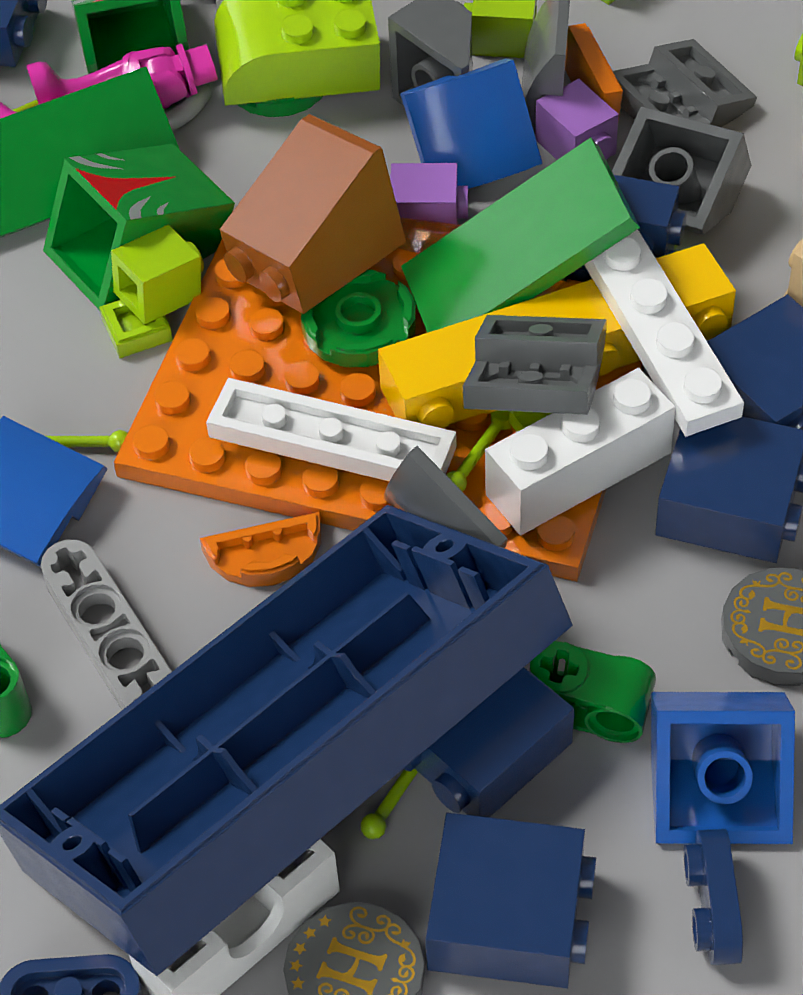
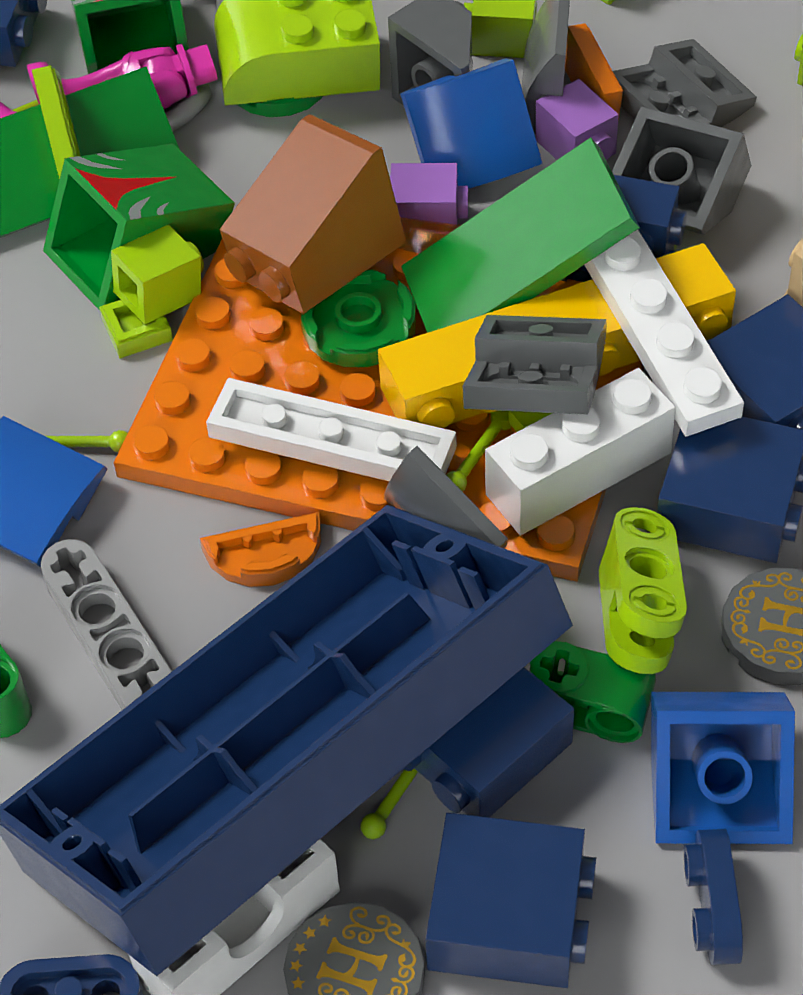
none -> lime tile [32,65,81,179]
none -> lime piece [598,507,687,674]

